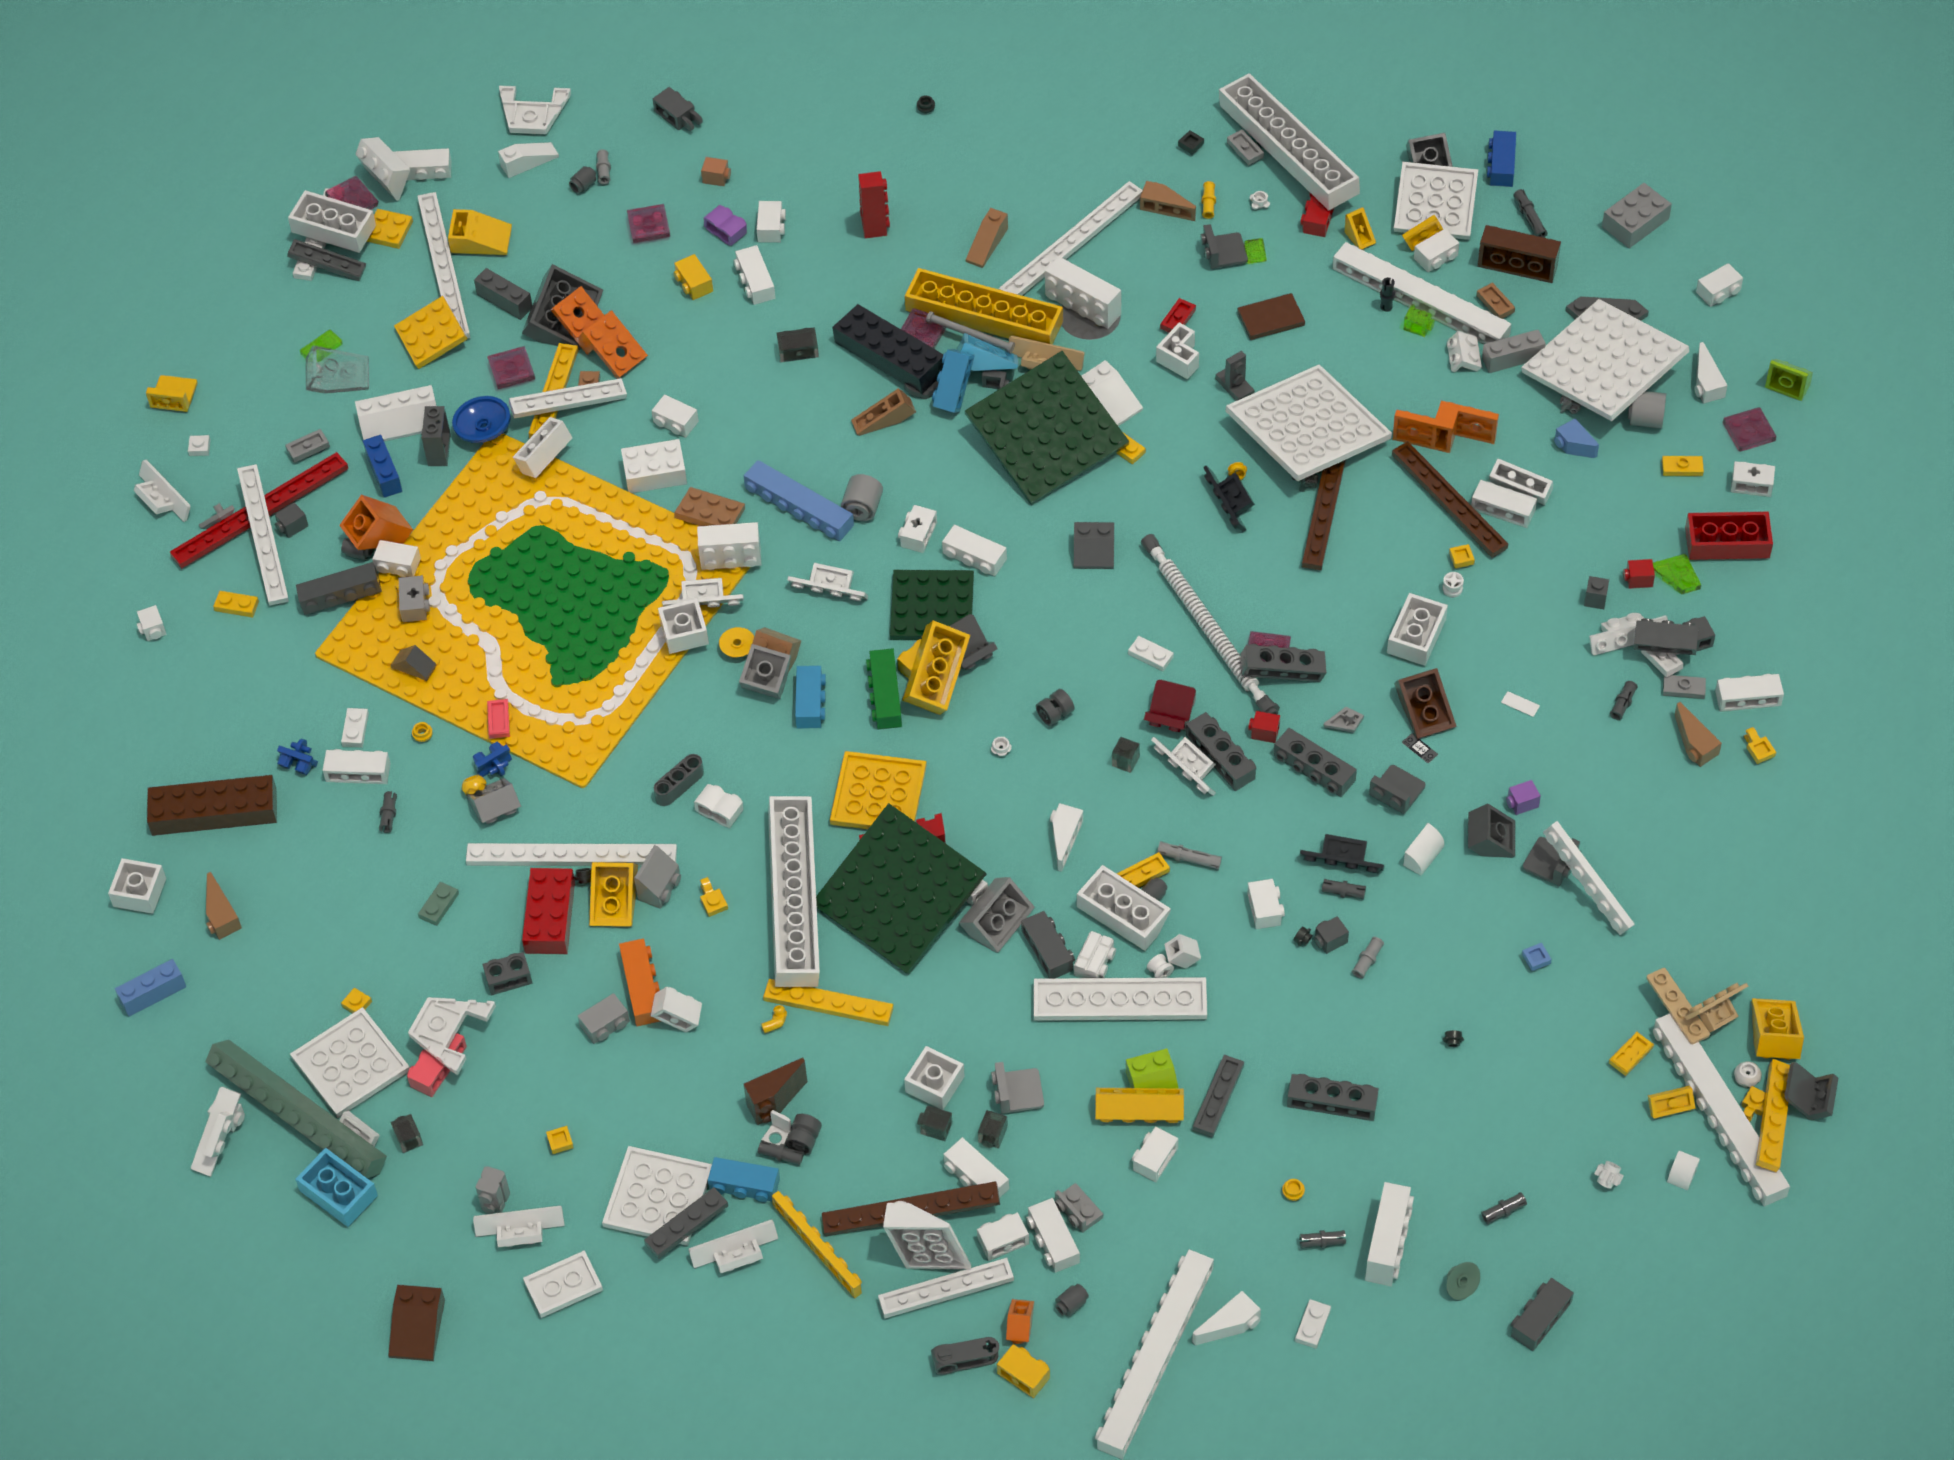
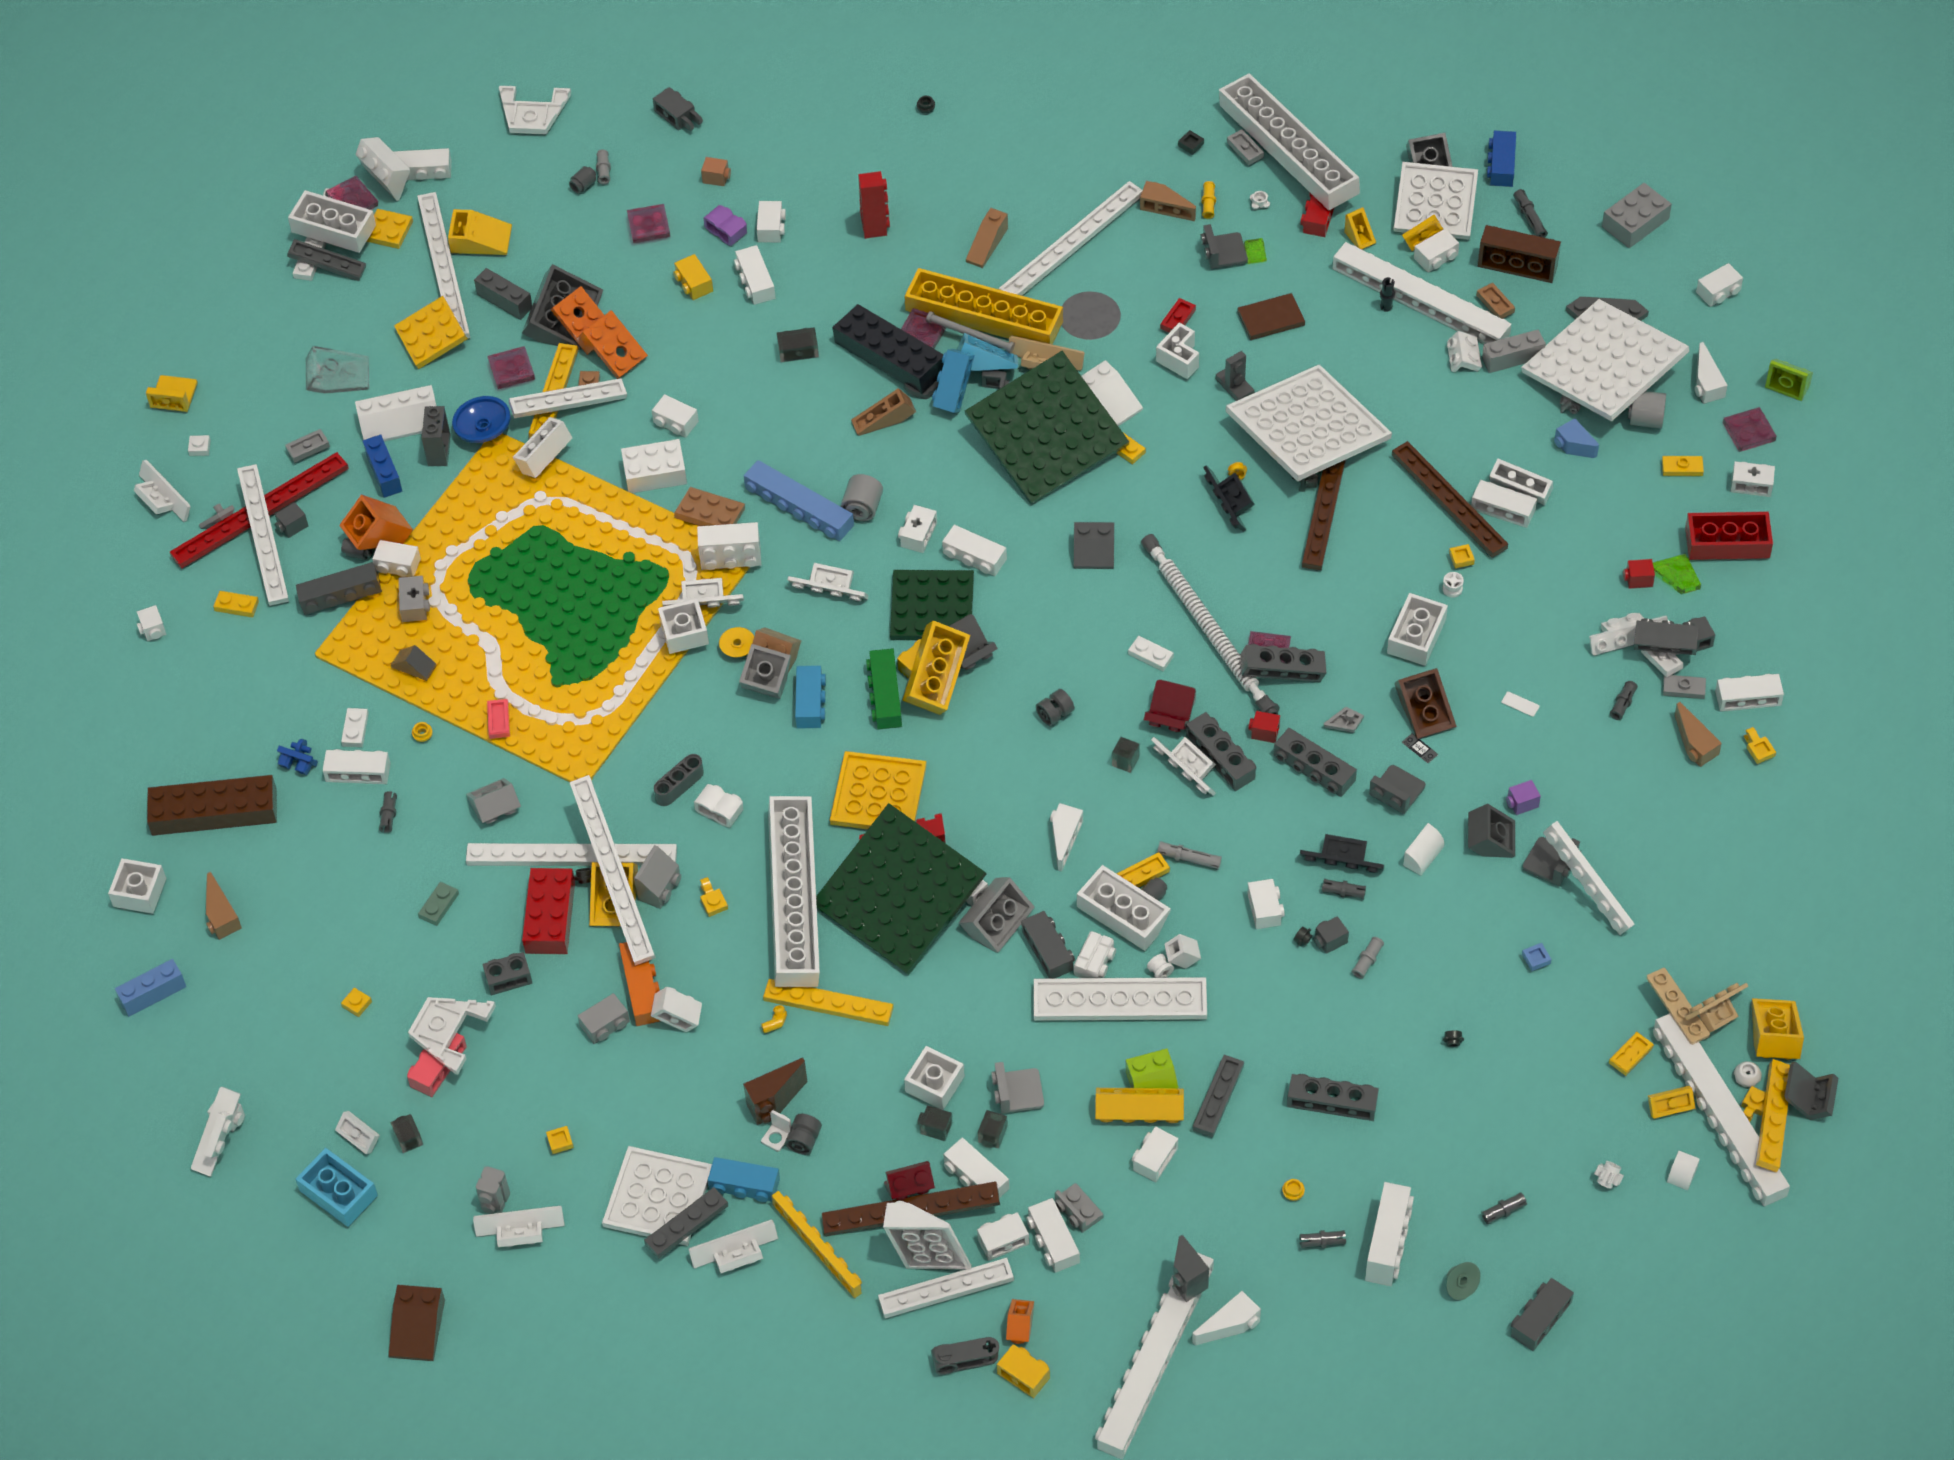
sand green brick [205,1040,387,1178] -> none
white plate [290,1007,410,1118] -> none
clear neon green plate [300,329,343,365] -> none
yellow plate [461,775,487,795] -> none
blue hips [473,742,512,777] -> none
white slope [498,142,559,178] -> none
white plate [523,1250,603,1318] -> none
dark grey pin [758,1140,804,1166] -> none
white plate [991,737,1011,756] -> none
white brick [1045,256,1121,329] -> none
dark grey brick [1055,1284,1089,1316] -> none
white plate [1295,1299,1331,1349] -> none
orange bracket [1392,401,1499,453] -> none
clear neon green brick [1403,304,1435,337] -> none
dark grey brick [1584,576,1610,610] -> none
none -> white plate [569,775,656,966]
none -> dark red bracket [884,1161,935,1200]
none -> dark grey slope [1172,1235,1209,1302]

